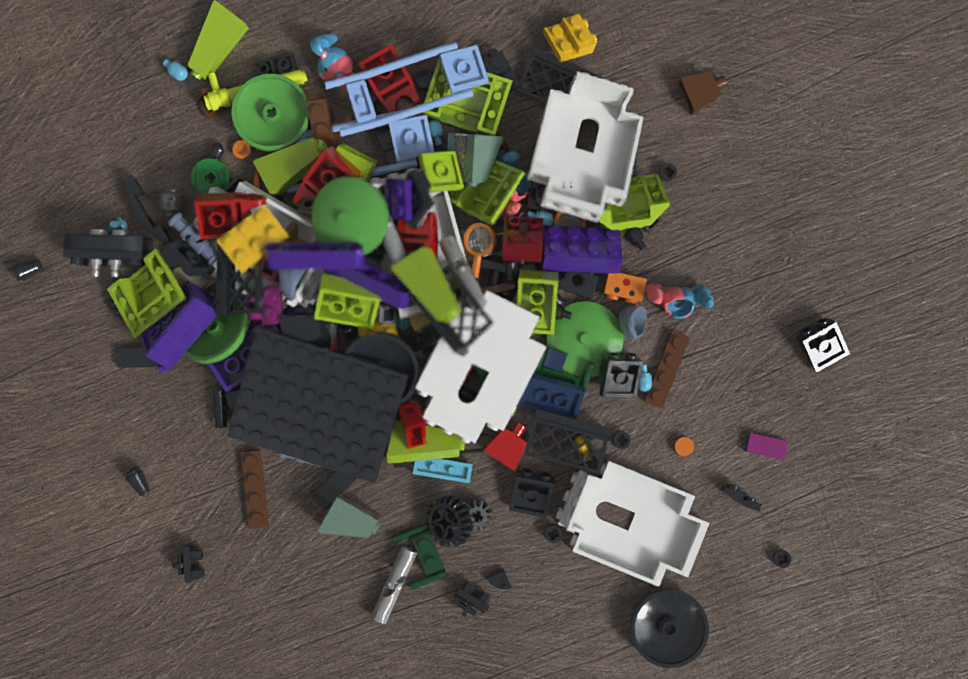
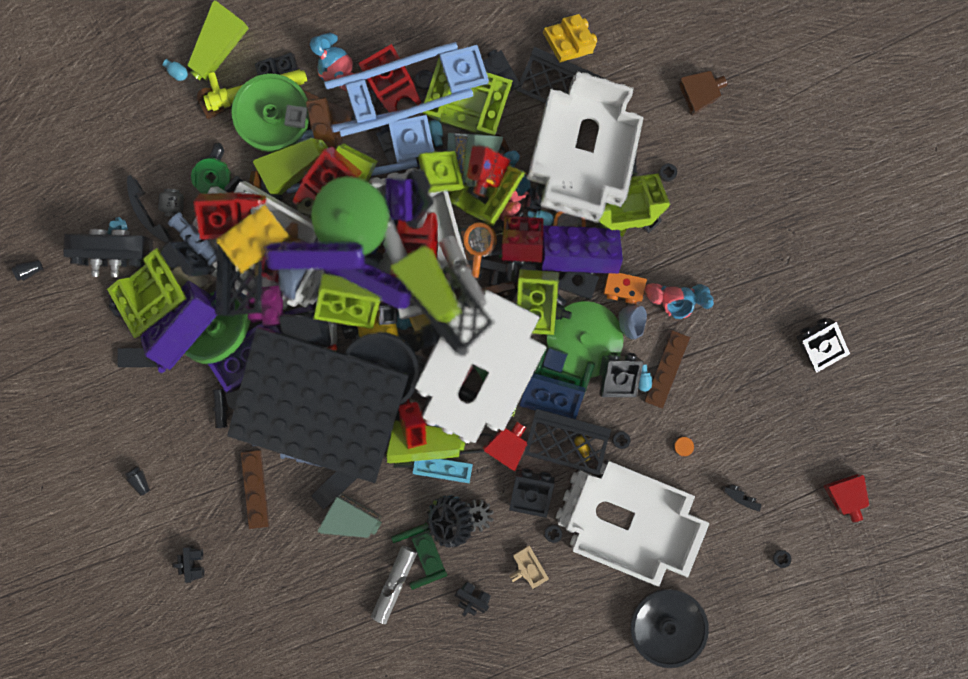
orange tile [232,140,252,160] -> none
black tile [487,570,512,590] -> none
black cylinder [625,227,647,250] -> none
magenta tile [745,433,788,460] -> none
none -> dark grey plate [284,105,307,129]
none -> black tile [466,186,489,205]
none -> red torso [467,146,511,196]
none -> tan plate [509,545,549,589]
none -> red torso [824,474,869,522]

